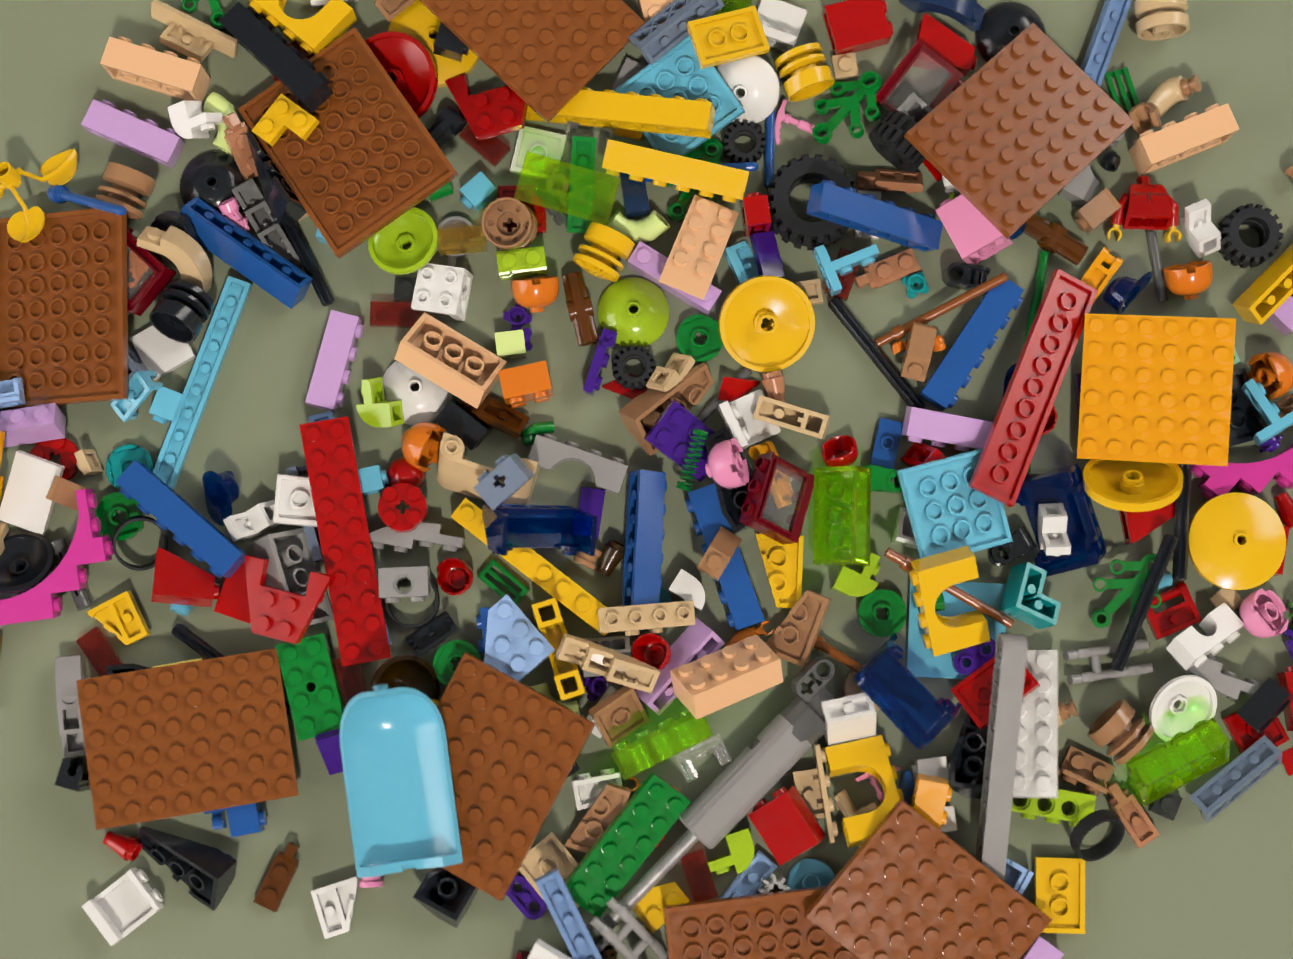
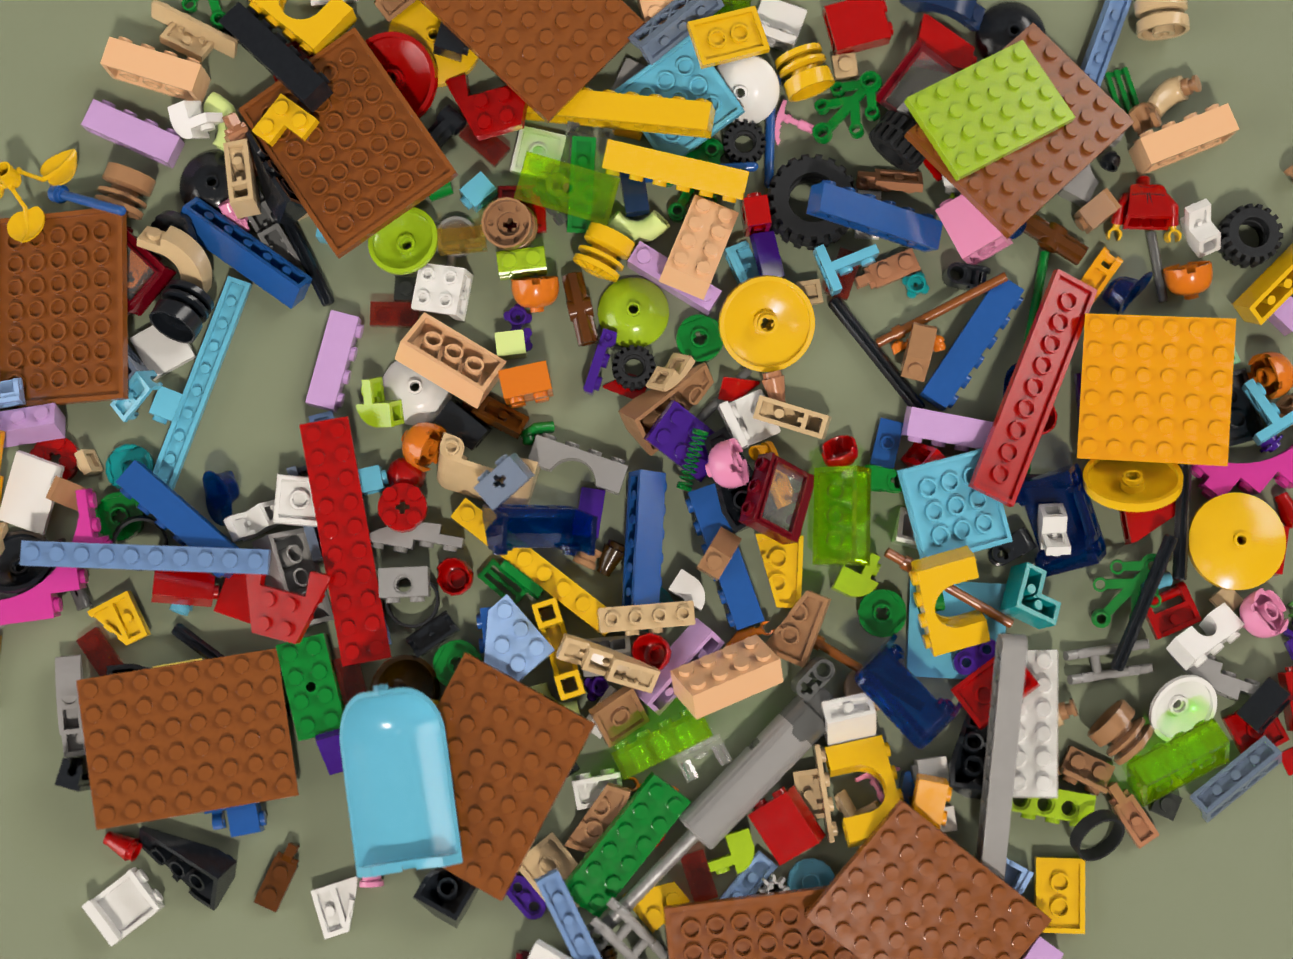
none -> medium blue plate [20,541,271,575]
none -> tan slope [223,138,261,219]
none -> green tile [499,560,543,600]
none -> lime plate [904,40,1075,182]

